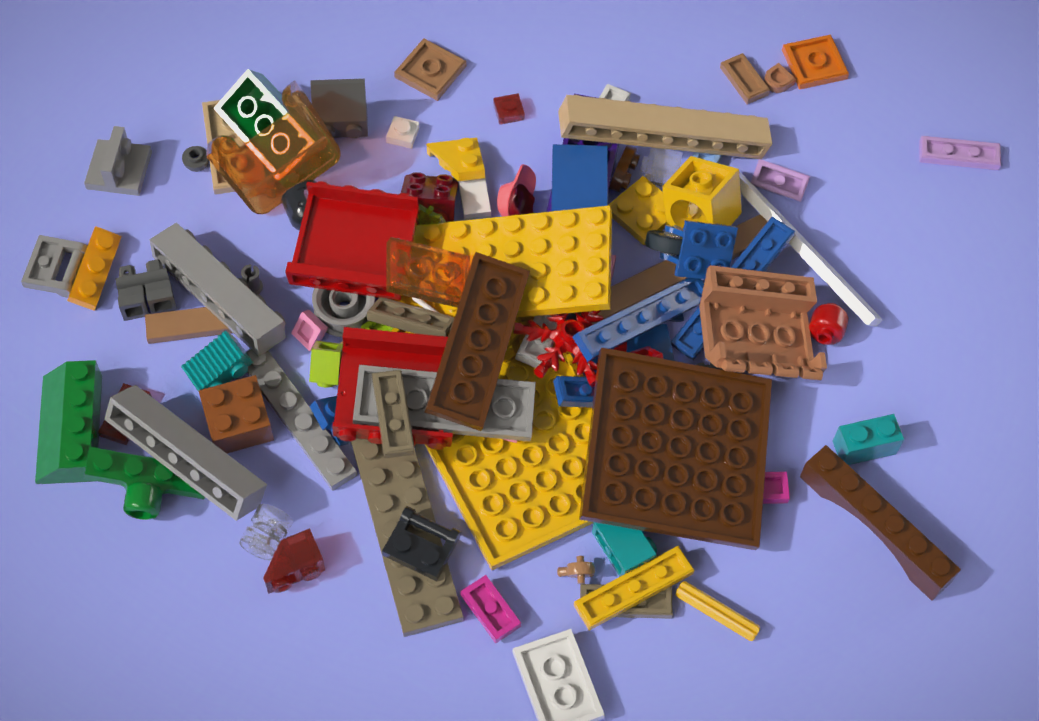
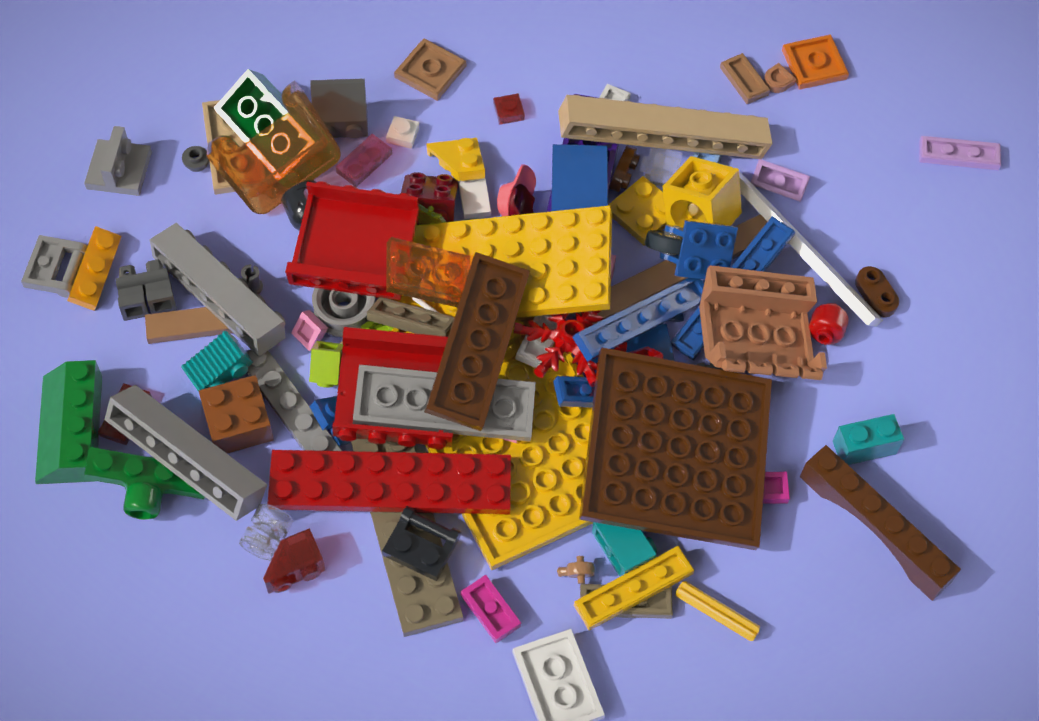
dark tan tile [372,370,415,458] -> none
none -> red plate [267,450,511,514]
none -> clear pink plate [336,134,392,187]
none -> reddish brown plate [855,266,899,317]

